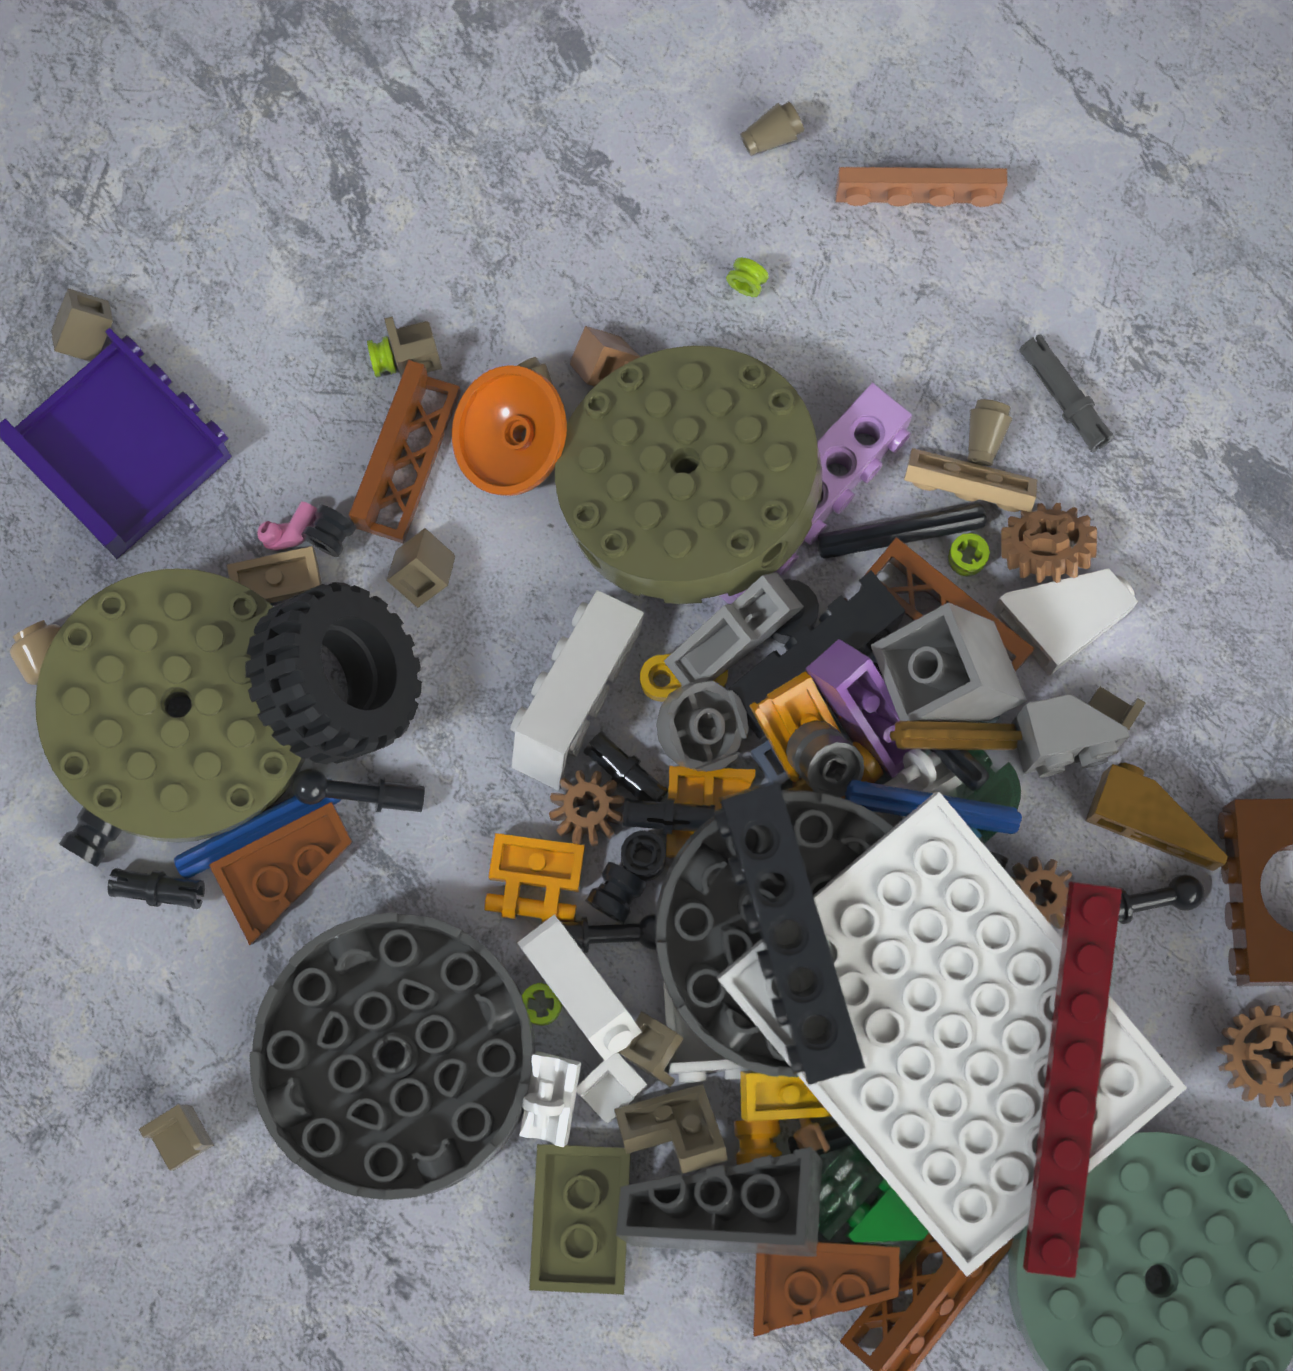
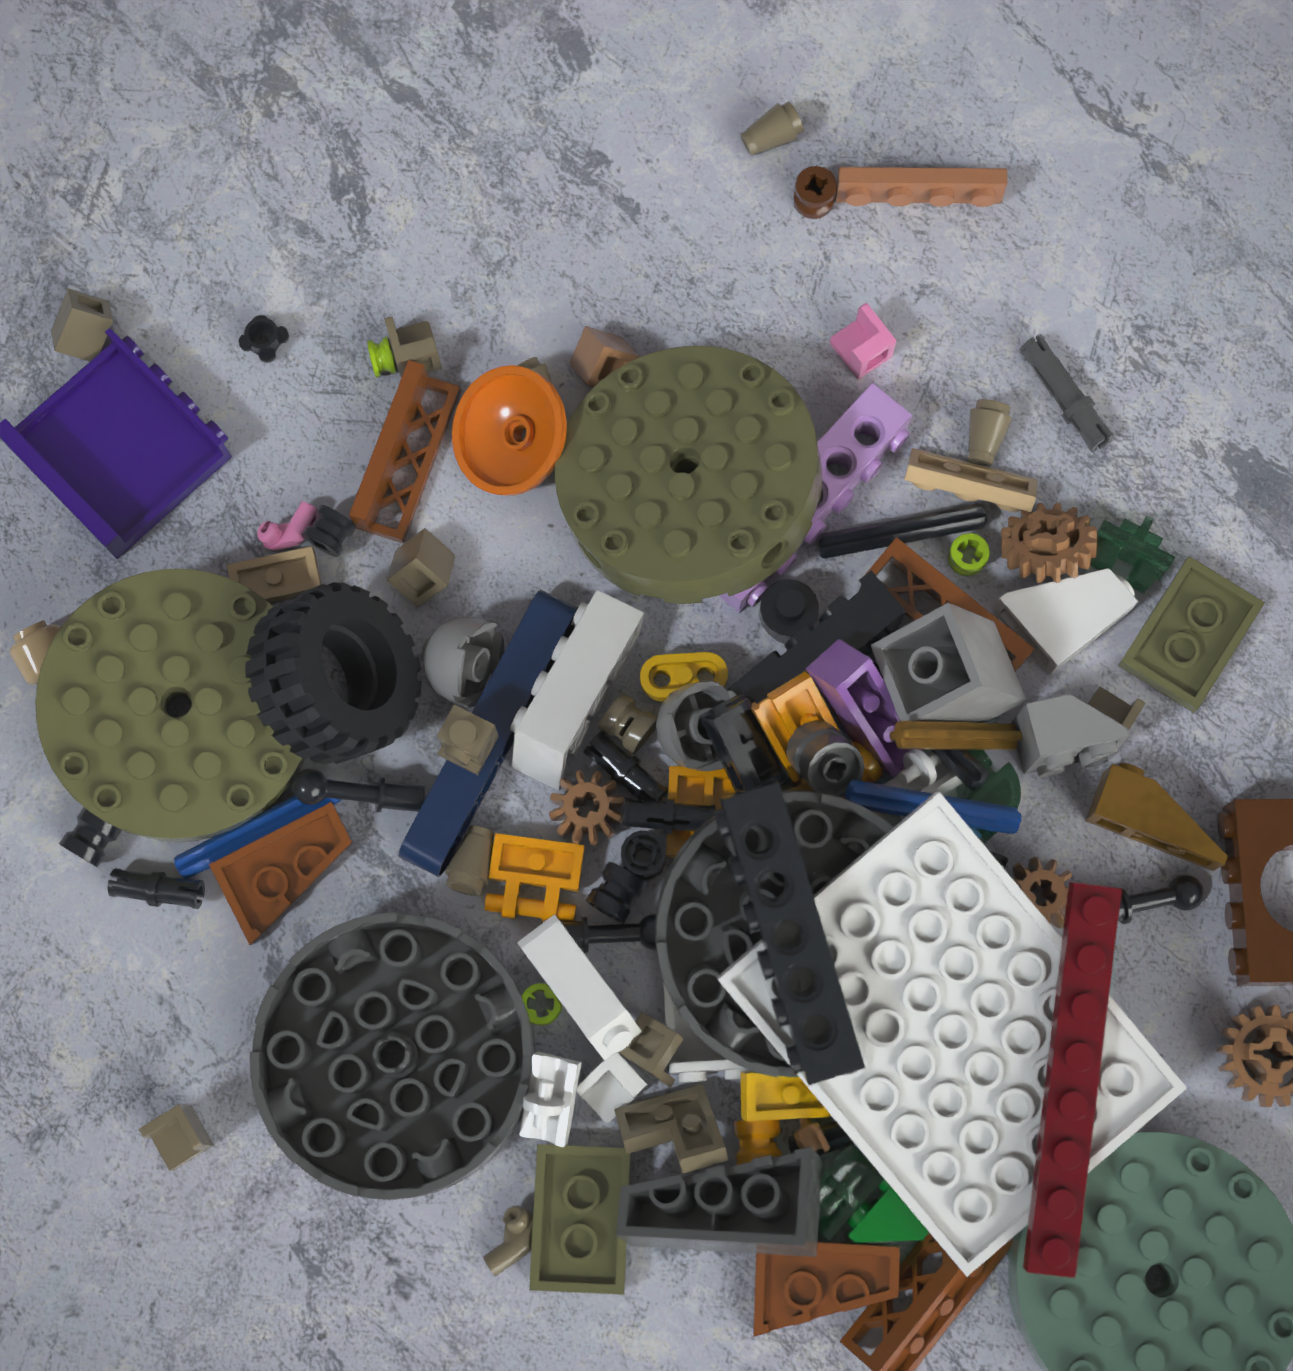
light grey slope [664,572,804,686] -> none
lime bush [726,257,769,297] -> none
none -> black plate [239,315,289,363]
none -> dark blue beam [398,589,578,877]
none -> light grey cylinder [422,617,504,708]
none -> dark tan brick [437,705,499,776]
none -> dark tan cone [445,825,495,896]
none -> dark tan arm [483,1206,533,1277]
none -> dark tan wheel [598,693,658,754]
none -> black hinge [699,693,787,792]
none -> reddish brown wheel [793,166,837,219]
none -> bright pink panel [830,303,897,380]
none -> clear green hips [1090,515,1175,593]
none -> olive plate [1118,556,1265,713]

